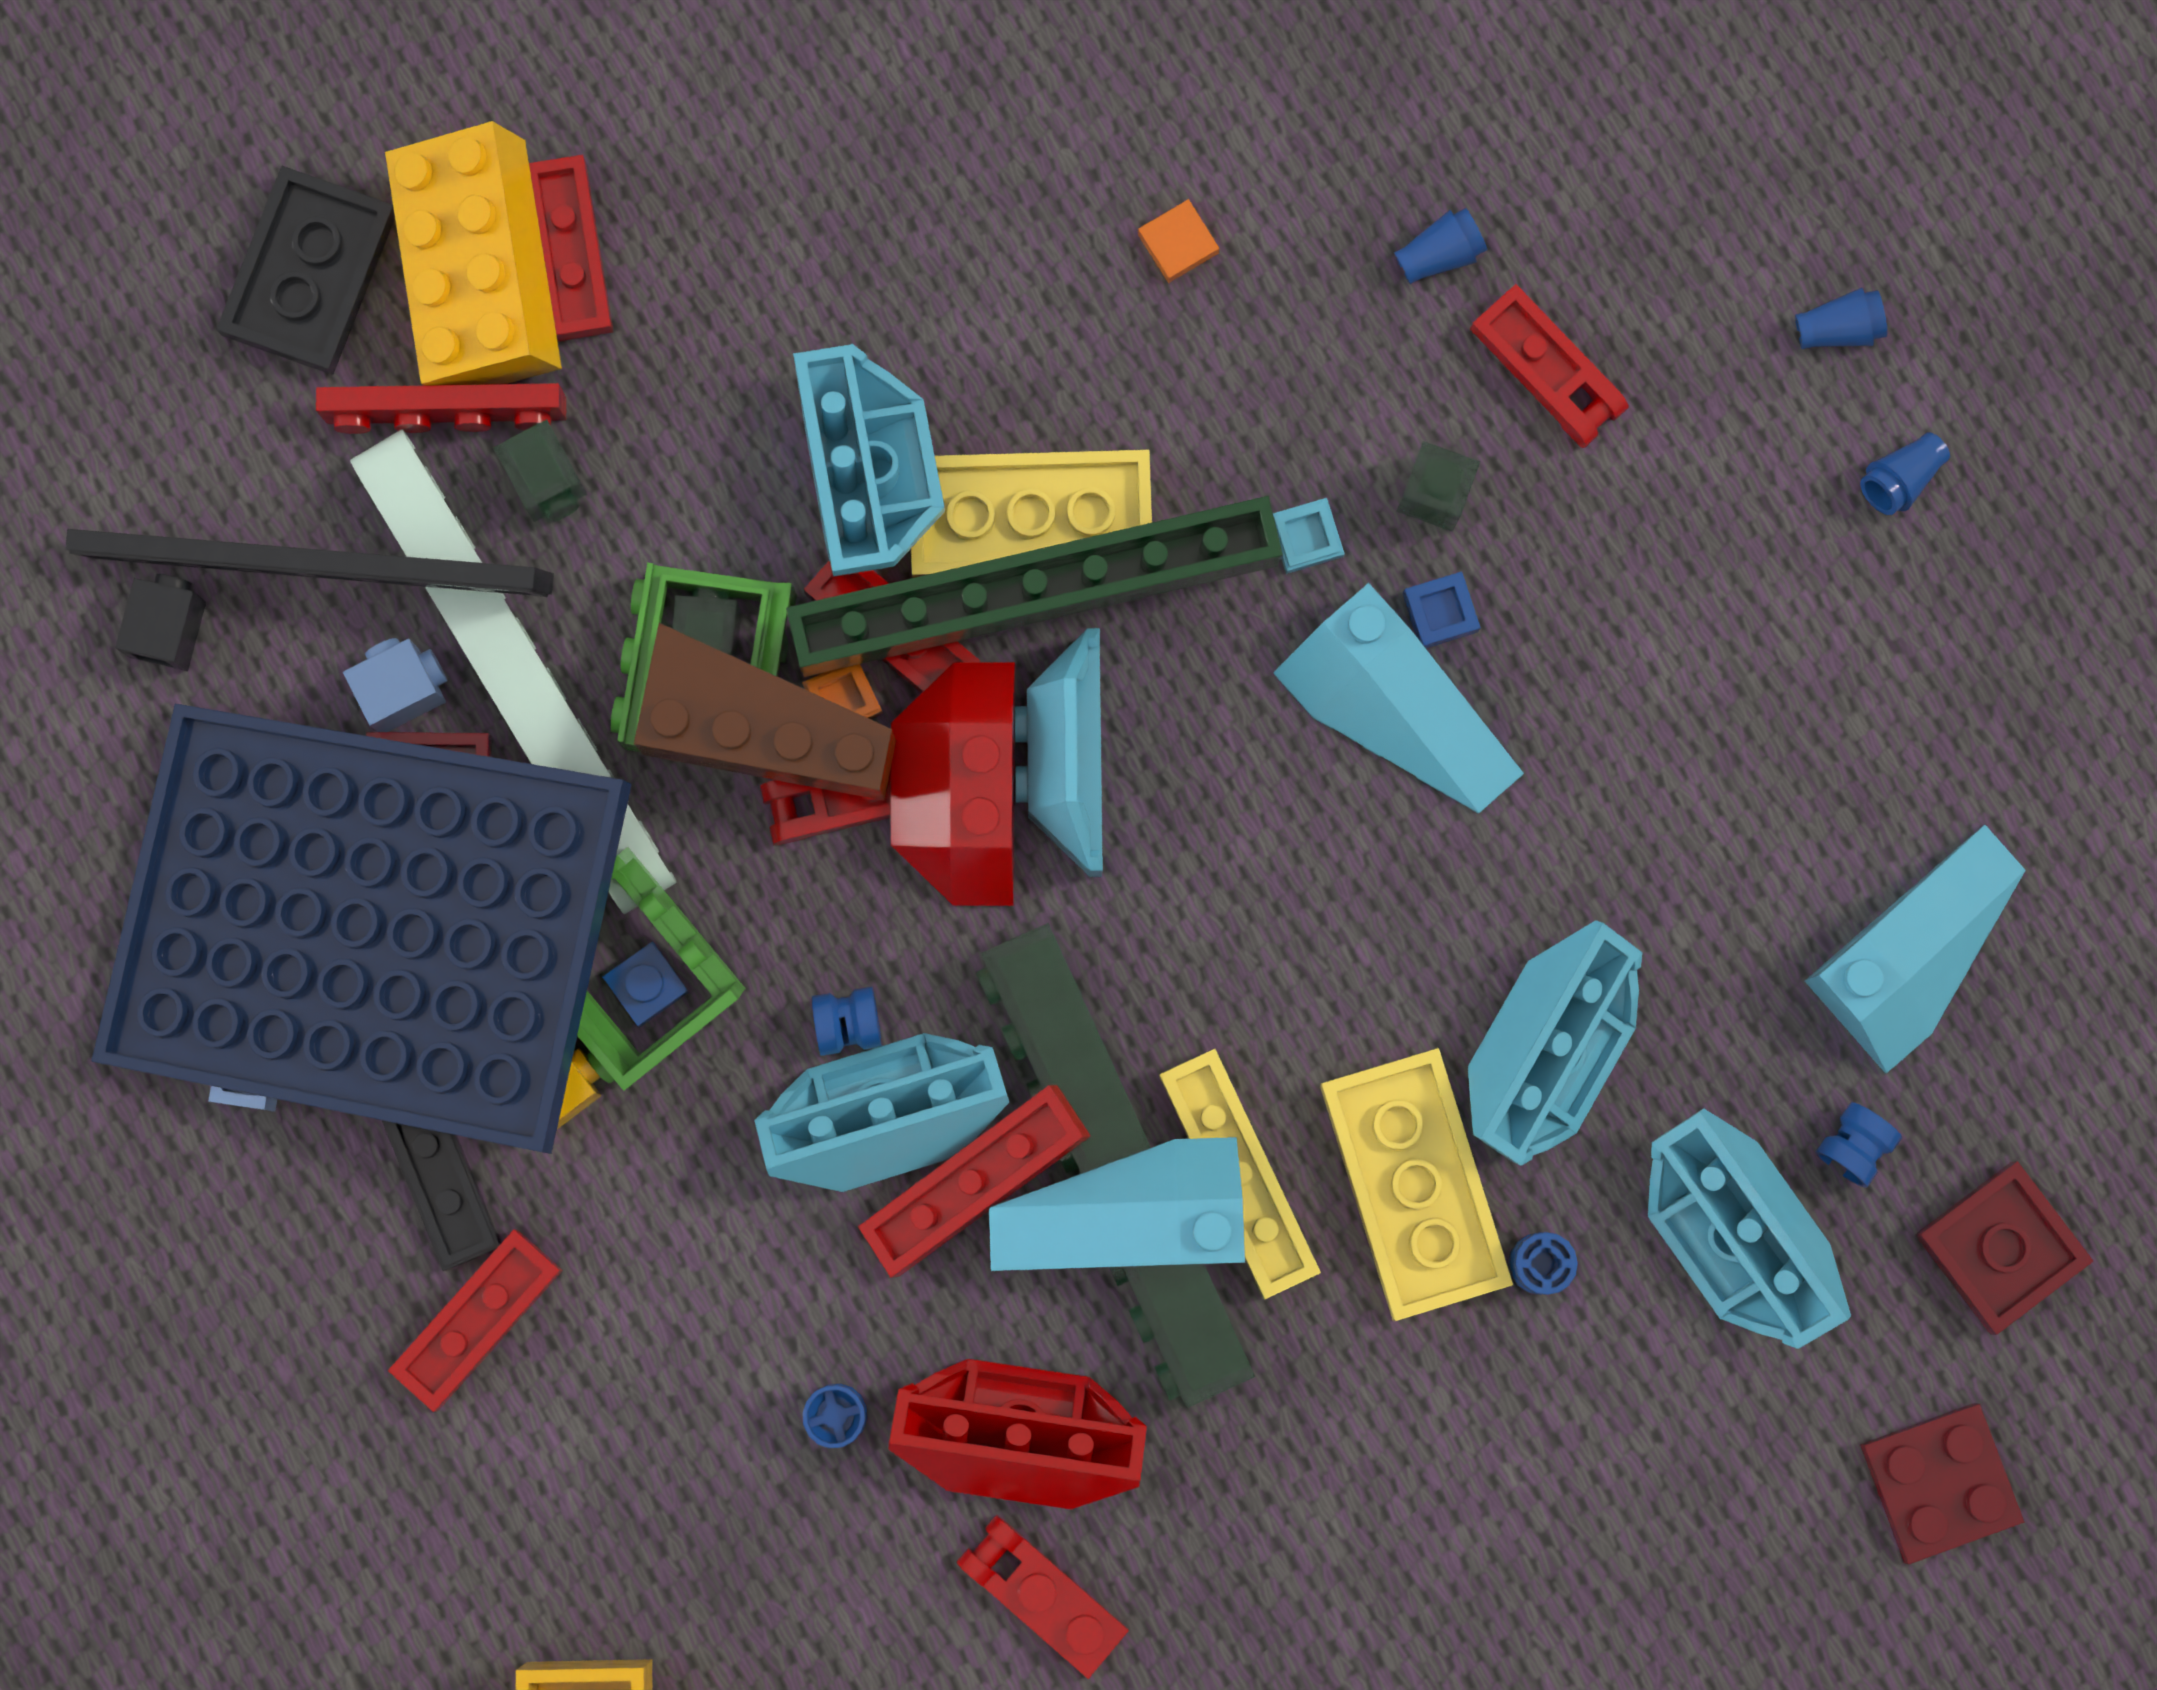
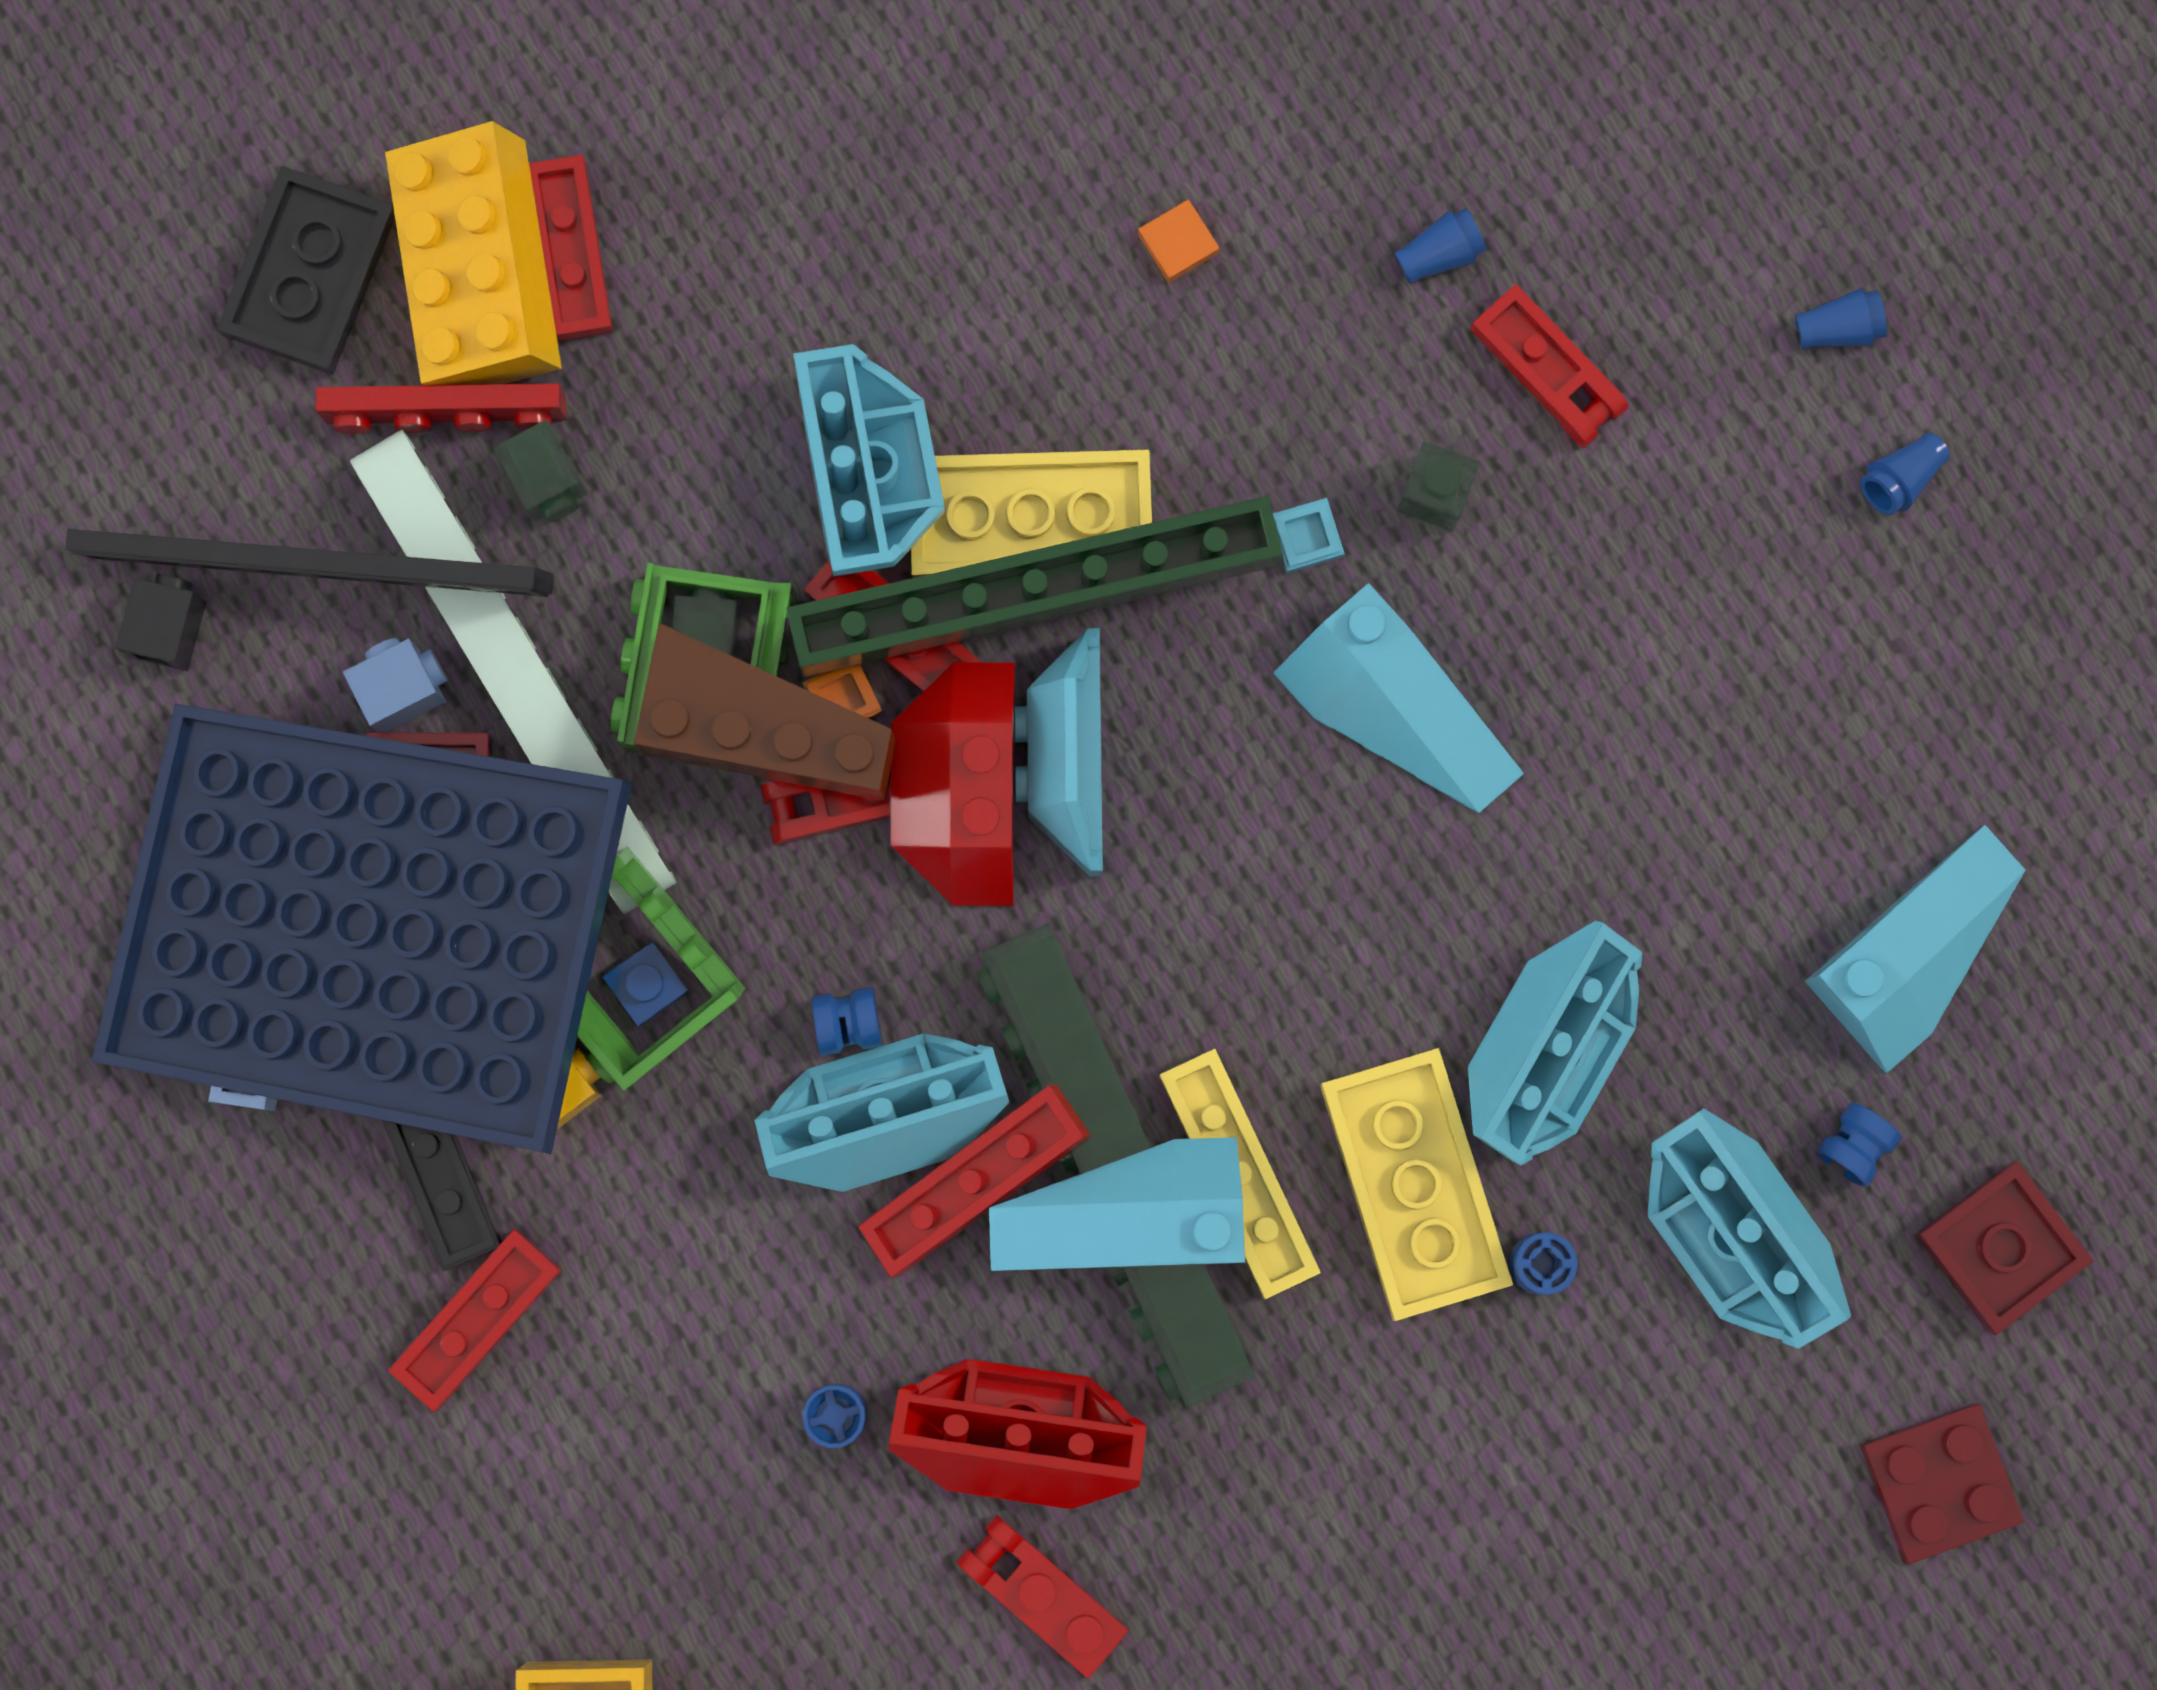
blue plate [1402,571,1481,648] -> none

